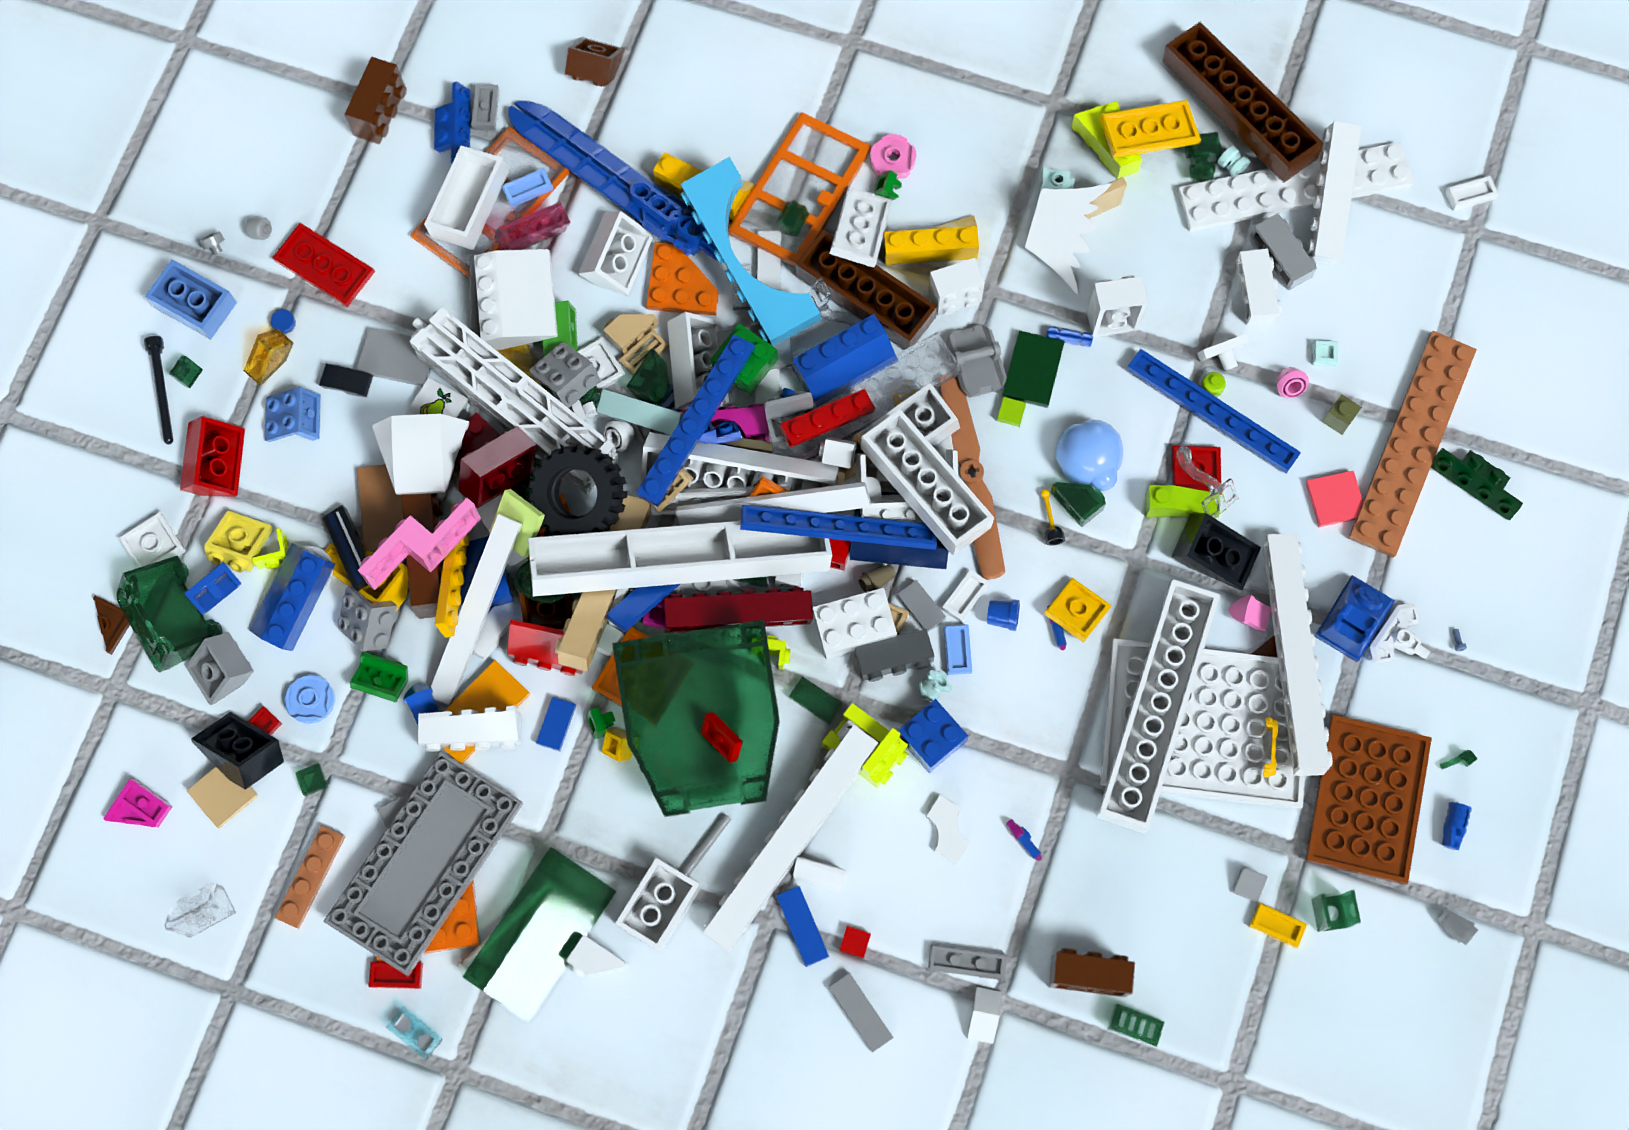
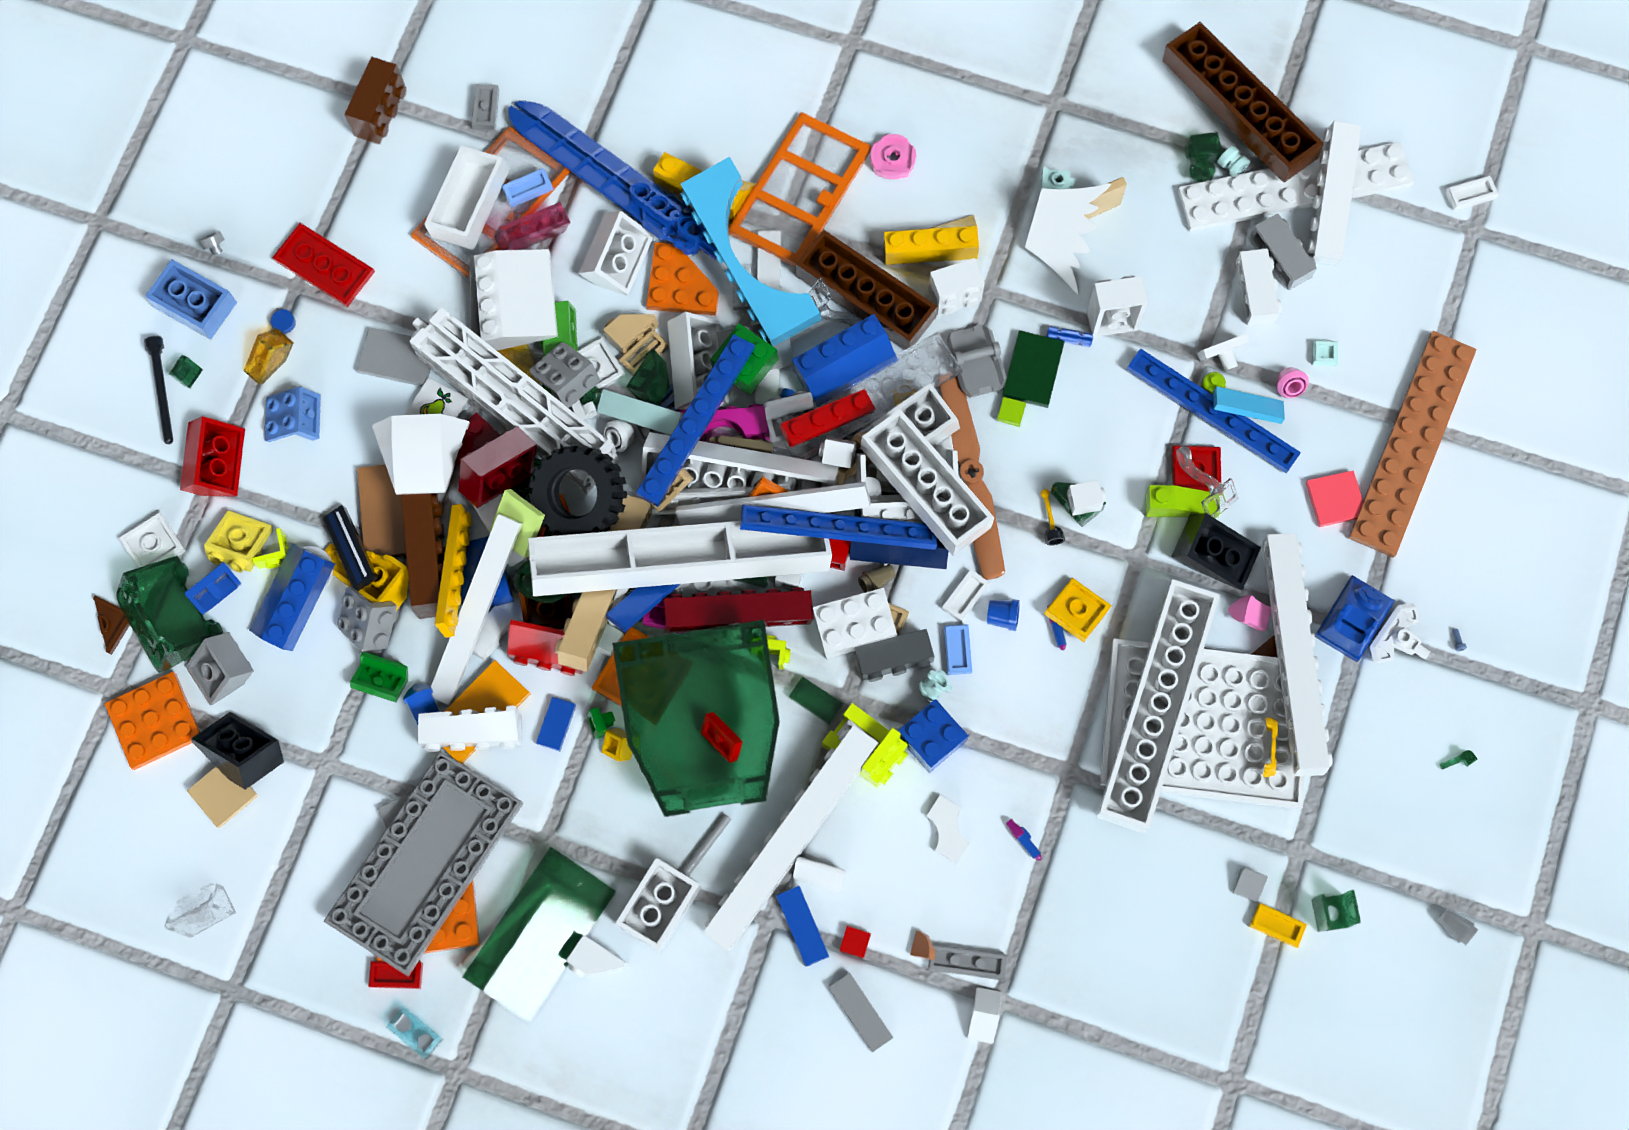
dark pink wing [103,779,173,827] -> none
light grey piece [246,216,272,240] -> none
red tile [247,706,282,735] -> none
nougat plate [274,825,346,929] -> none
light blue tile [284,674,335,724] -> none
clear green tile [295,763,328,797] -> none
black slope [319,363,373,398] -> none
bright pink bracket [358,498,481,590] -> none
blue bracket [434,81,471,164] -> none
reddish brown slope [565,37,625,87] -> none
blue slope [698,421,742,444] -> none
clear green piece [774,200,809,237] -> none
white tile [830,186,892,268] -> none
green tile [873,170,902,200] -> none
light grey tile [897,580,946,632] -> none
reddish brown brick [1049,948,1135,998] -> none
light blue piece [1056,420,1123,491] -> none
neon yellow wedge [1071,101,1142,179] -> none
yellow tile [1099,100,1201,158] -> none
clear green slope [1107,1004,1165,1047] -> none
dark orange plate [1305,715,1432,885] -> none
olive brick [1322,394,1362,435] -> none
dark green bracket [1431,448,1523,520] -> none
blue hinge [1442,802,1472,850] -> none
none -> orange plate [104,672,200,770]
none -> nougat tile [910,930,935,960]
none -> white brick [1067,480,1106,516]
none -> medium azure tile [1213,386,1285,424]

